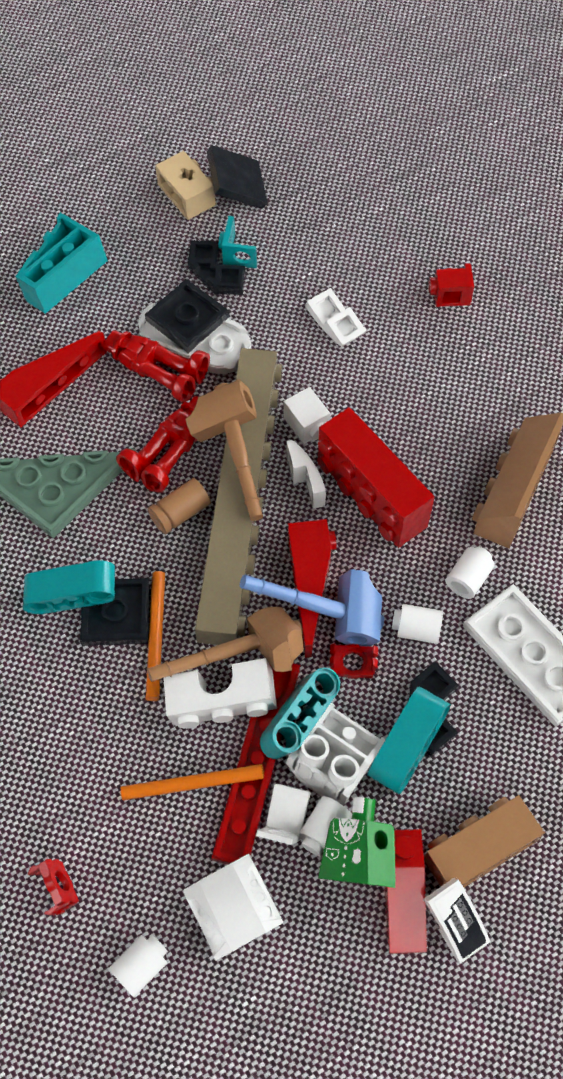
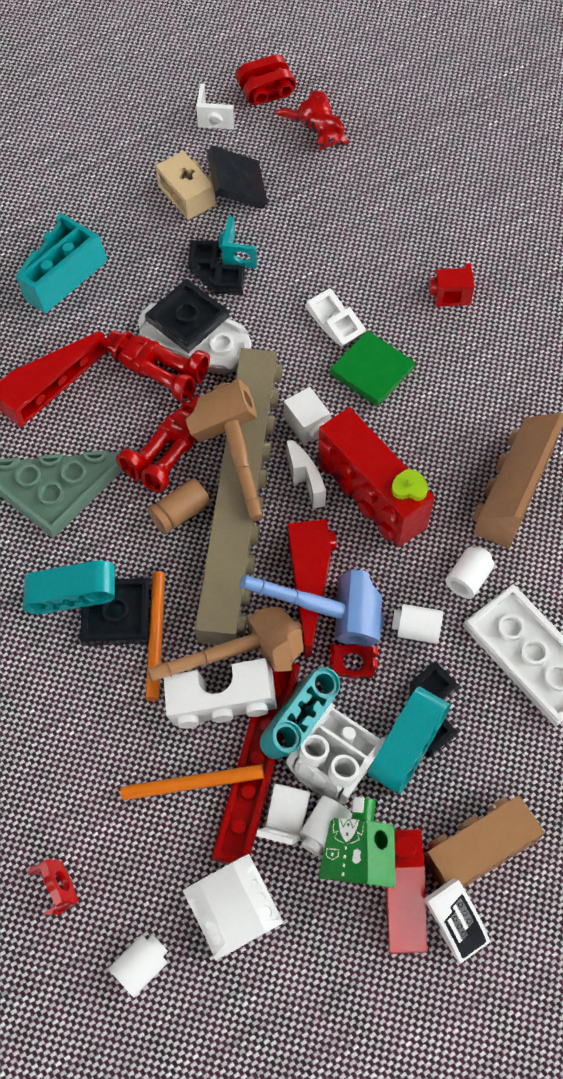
none -> white bracket [196,83,235,130]
none -> red brick [236,55,297,105]
none -> red animal [275,90,349,151]
none -> green tile [330,331,415,407]
none -> lime piece [392,469,428,501]

